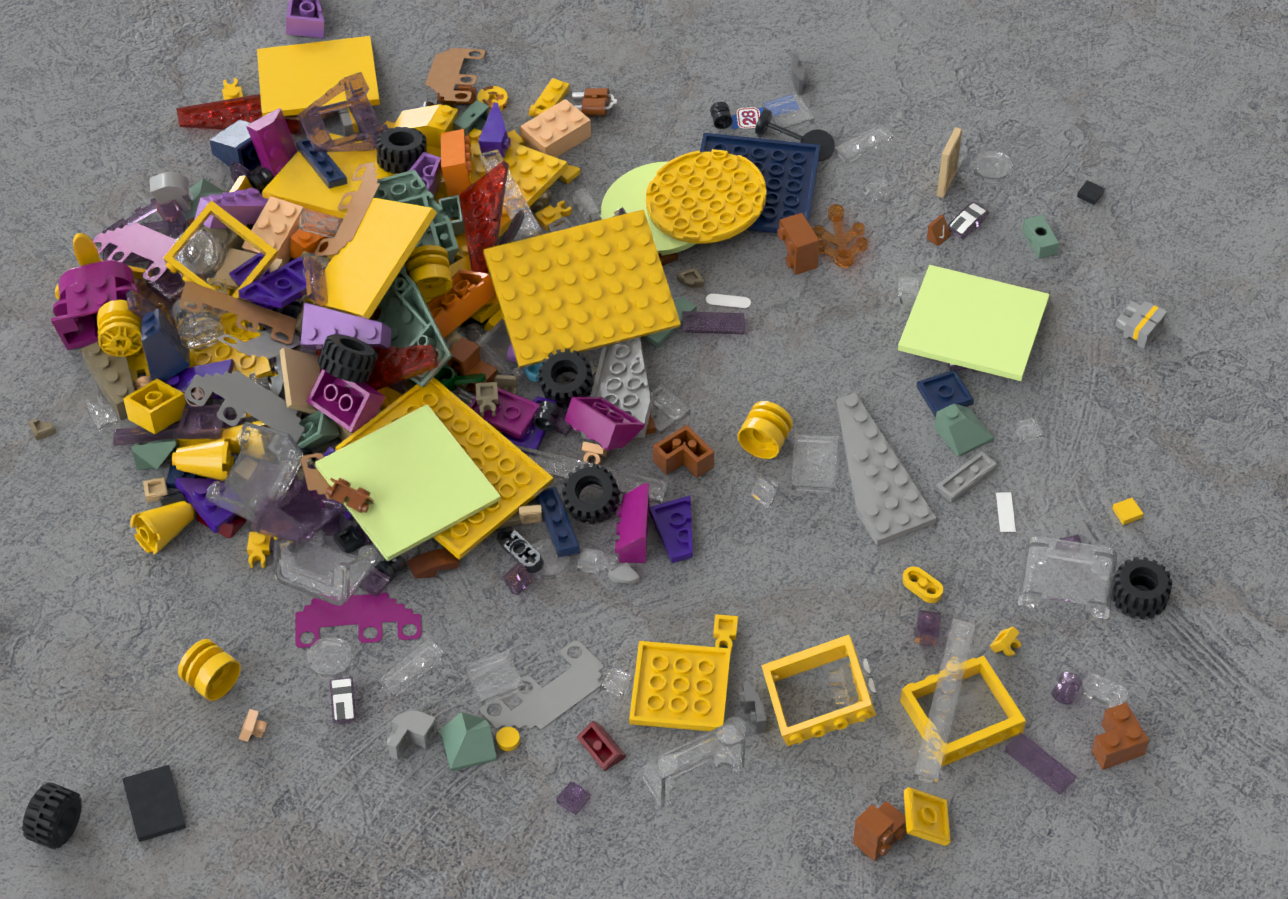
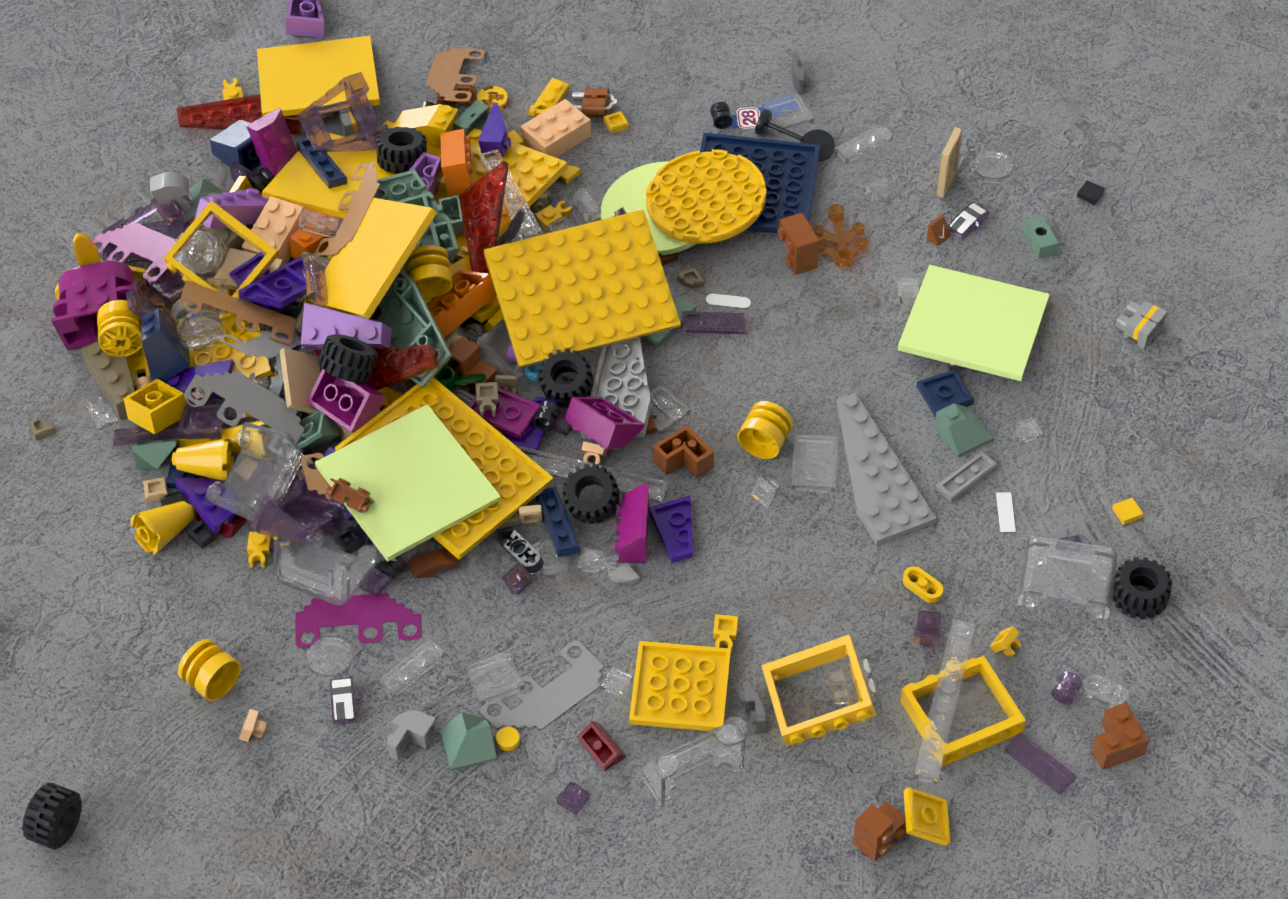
black tile [122,764,186,842] -> none
none -> black plate [187,519,219,549]
none -> yellow tile [603,111,629,134]

